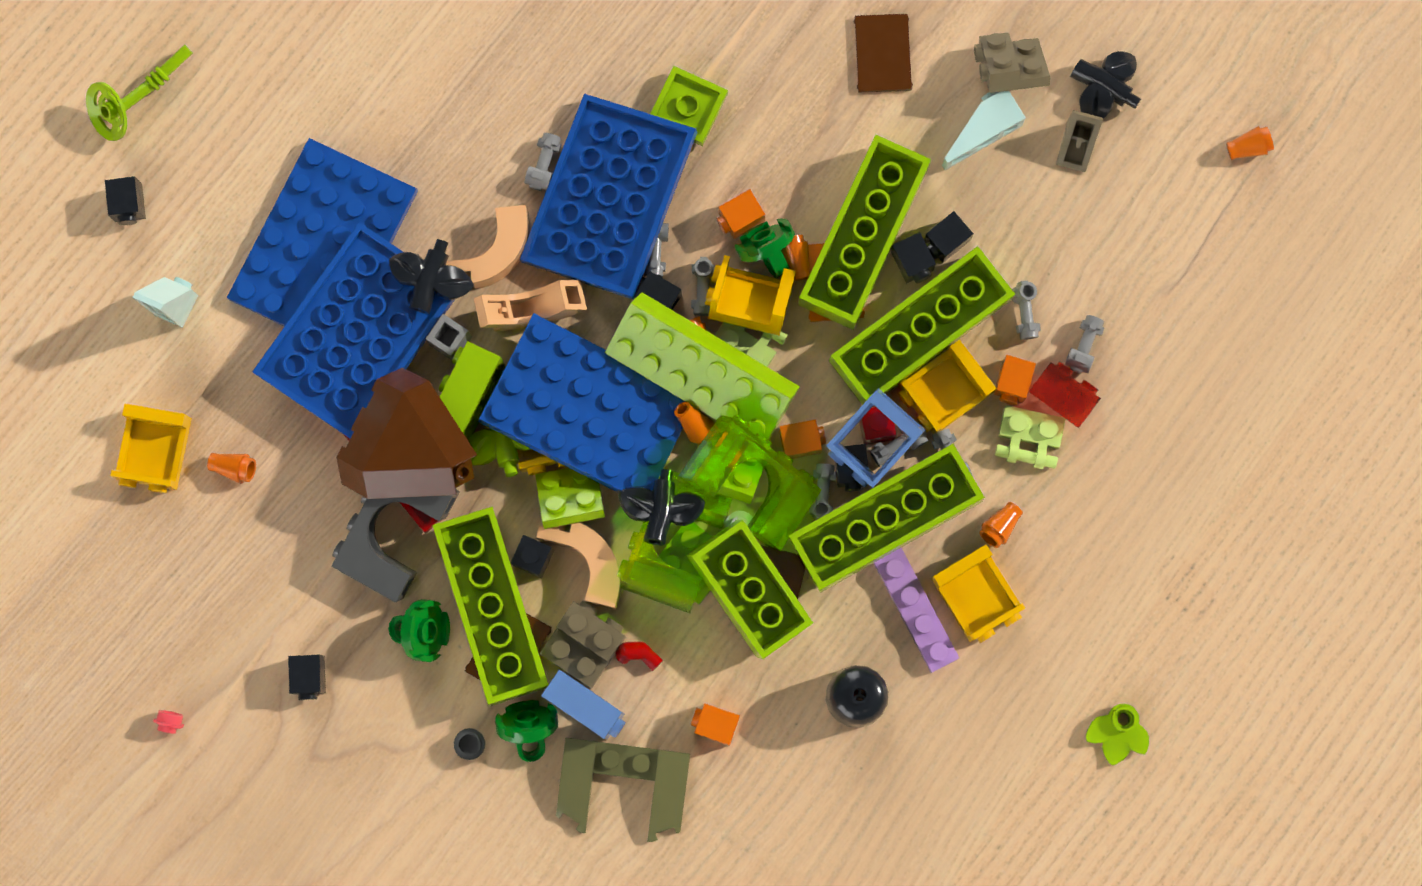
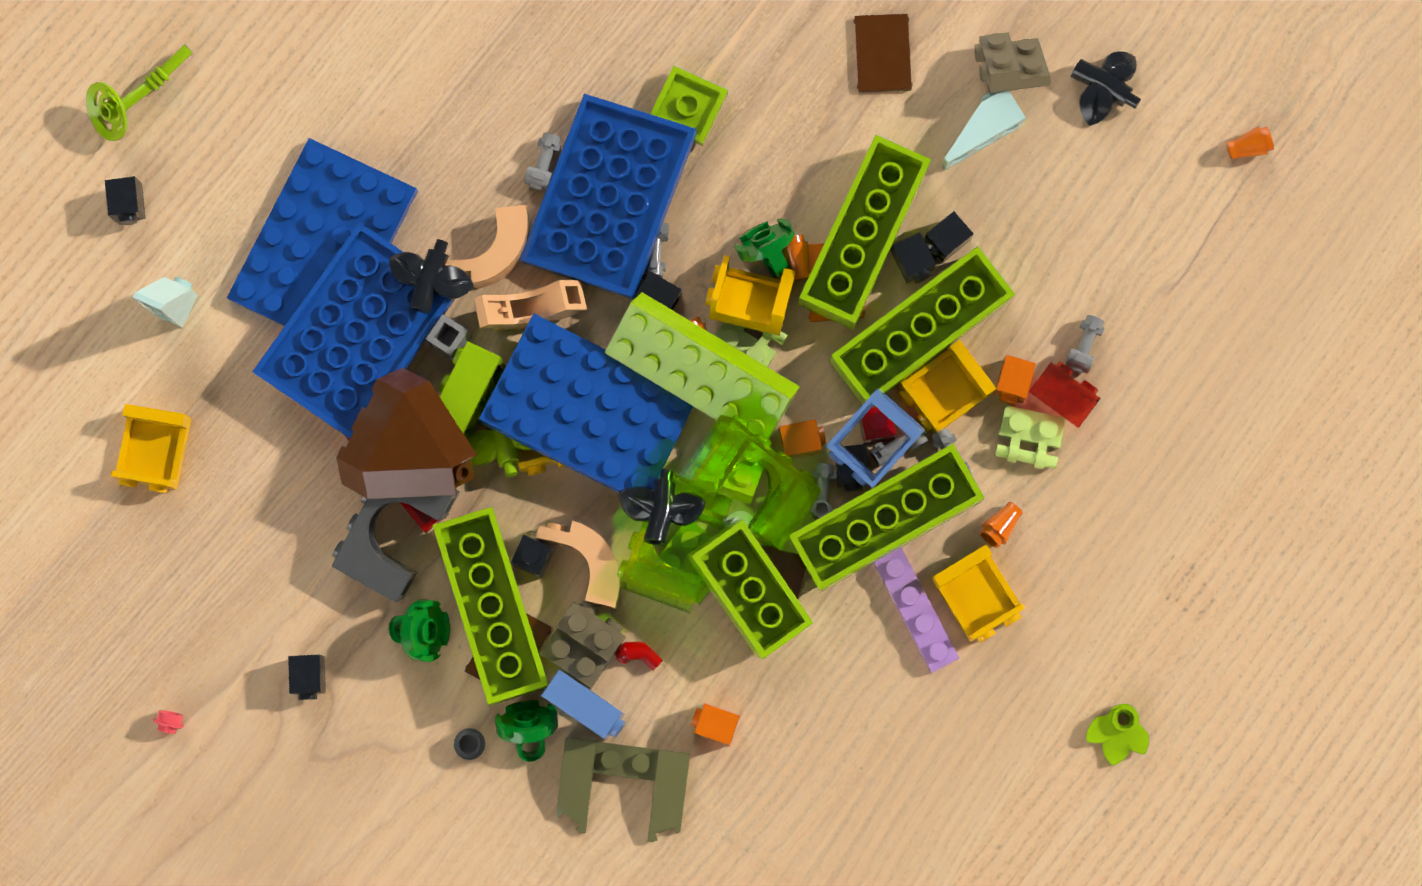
orange cone [207,453,256,484] -> none
lime plate [535,468,605,529] -> none
orange cone [674,402,715,445] -> none
light grey bar [691,257,715,316] -> none
orange brick [716,189,765,239] -> none
black cylinder [826,665,889,728] -> none
light grey bar [1012,281,1041,340] -> none
dark tan slope [1056,110,1103,172] -> none

